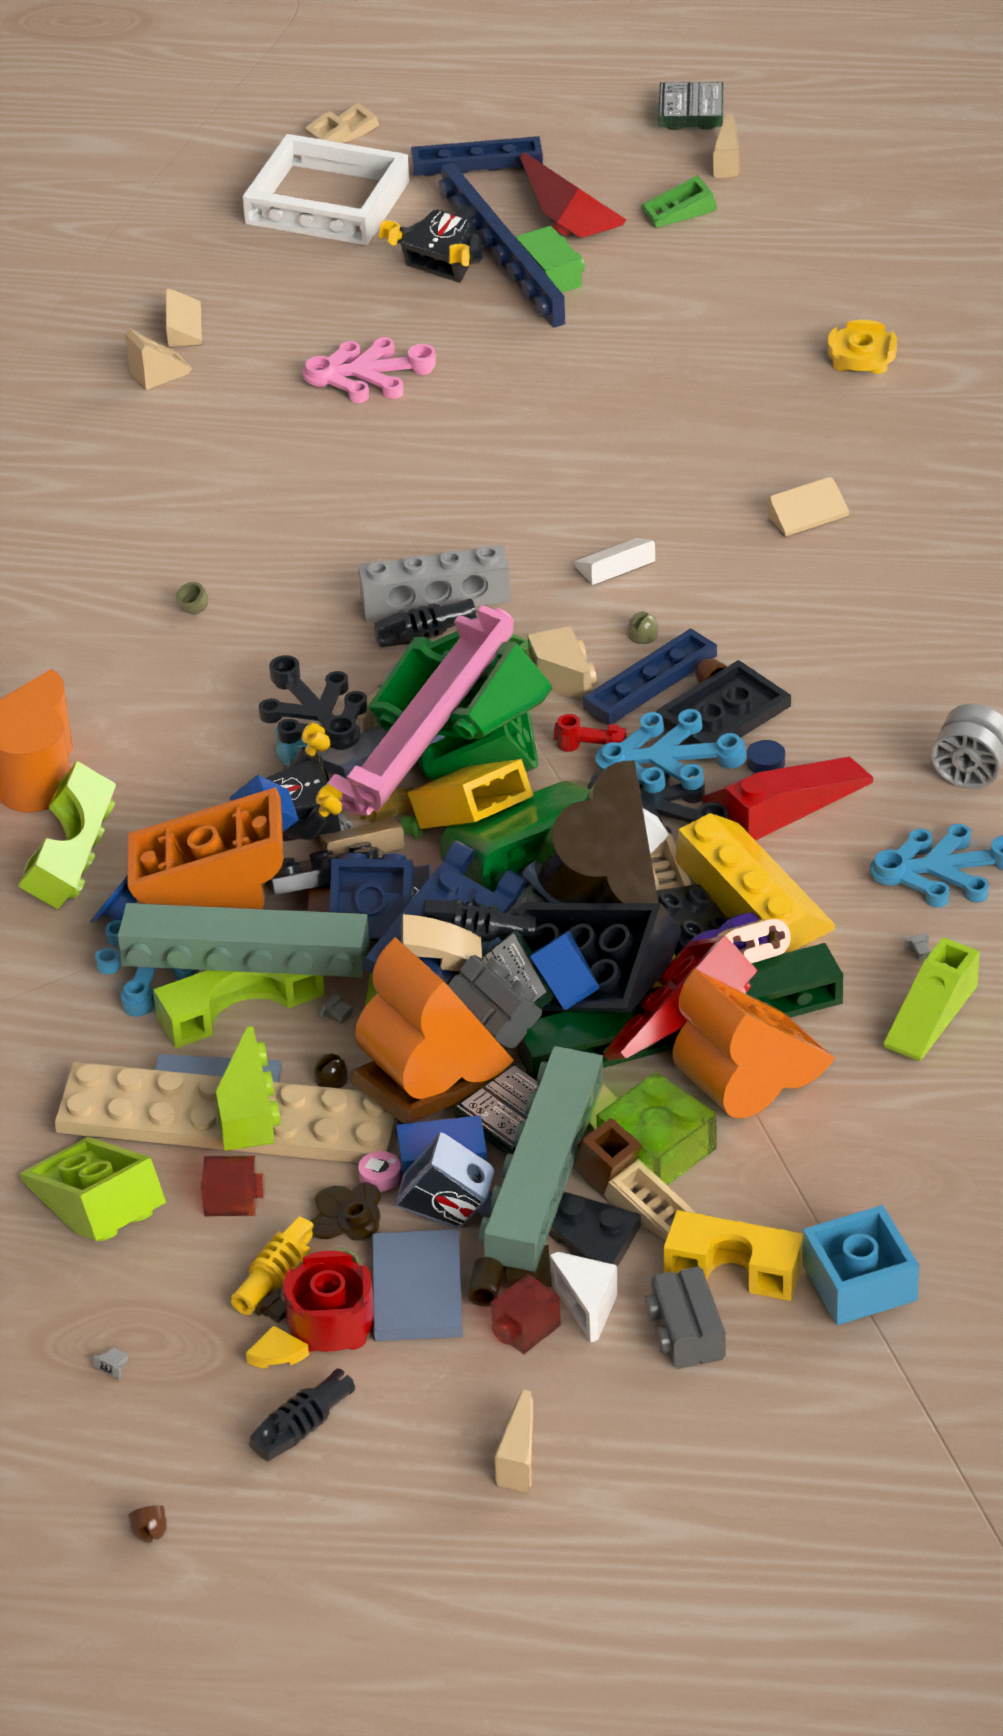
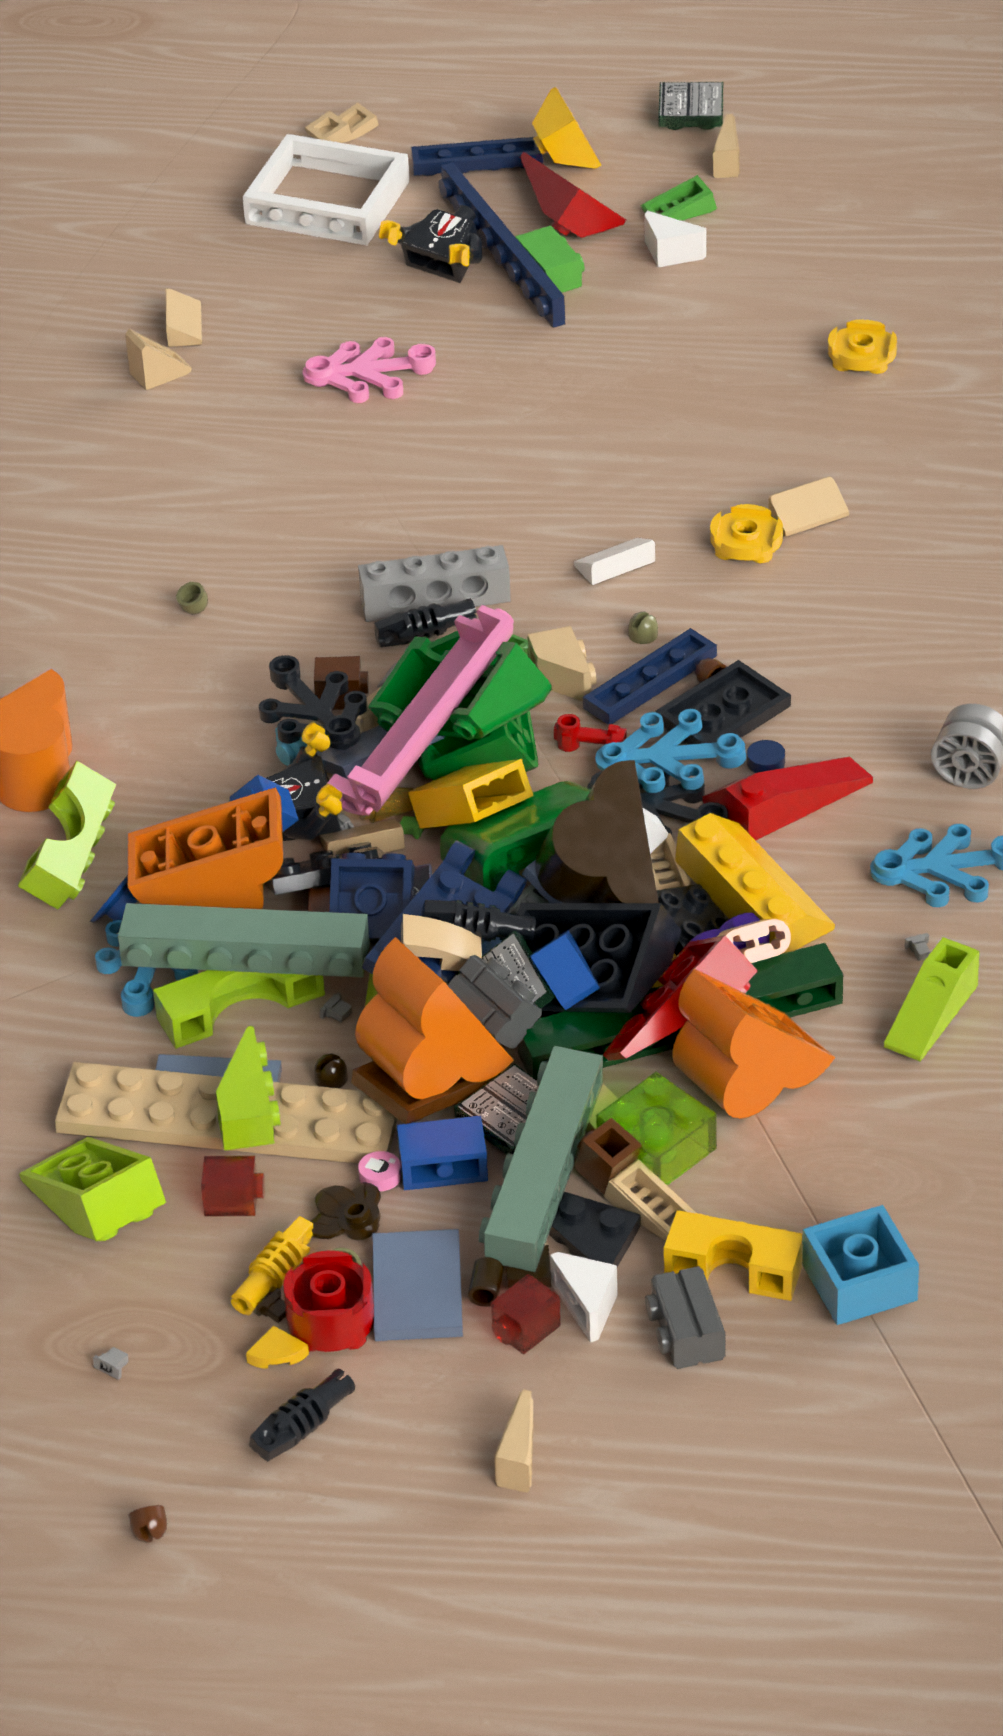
torso [395,1132,494,1228] -> none
none -> reddish brown brick [314,656,369,710]
none -> yellow slope [532,87,602,169]
none -> white slope [644,211,706,267]
none -> yellow plate [710,504,783,563]

